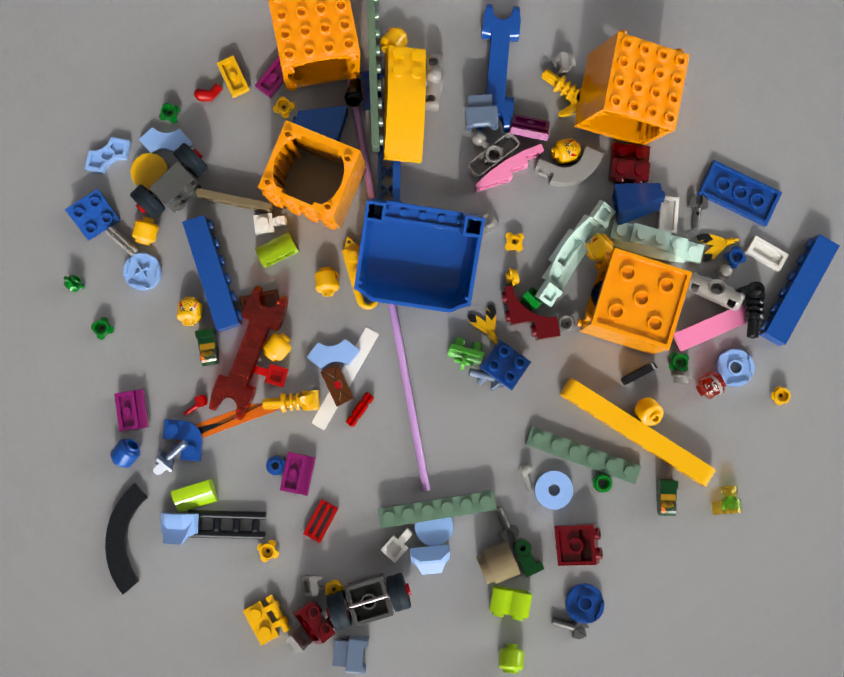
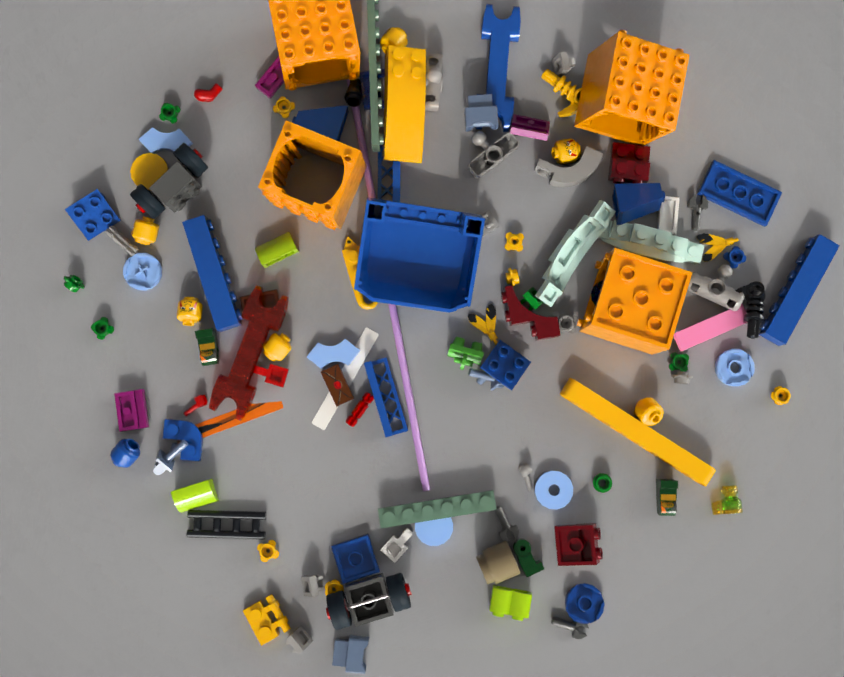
light blue tile [84,137,132,174] -> none
black tile [105,483,148,595] -> none
light blue slope [161,512,199,545] -> none
dark tan tile [195,188,274,214] -> none
yellow plate [217,55,250,98] -> none
white plate [253,213,288,235] -> none
yellow piece [262,390,320,412] -> none
blue plate [266,456,285,475] -> none
magenta plate [280,452,316,496] -> none
dark red plate [292,600,335,644] -> none
red tile [303,499,339,543] -> none
yellow head [314,267,340,296] -> none
light blue slope [410,544,450,575] -> none
bright pink slope [475,144,544,192] -> none
lime head [498,644,524,674] -> none
sand green plate [525,426,641,484] -> none
yellow head [585,233,614,261] -> none
black tile [621,361,658,385] -> none
clear red head [695,371,727,399] -> none
white tile [745,236,789,272] -> none
none -> blue tile [331,534,380,584]
none -> blue fence [364,357,408,437]

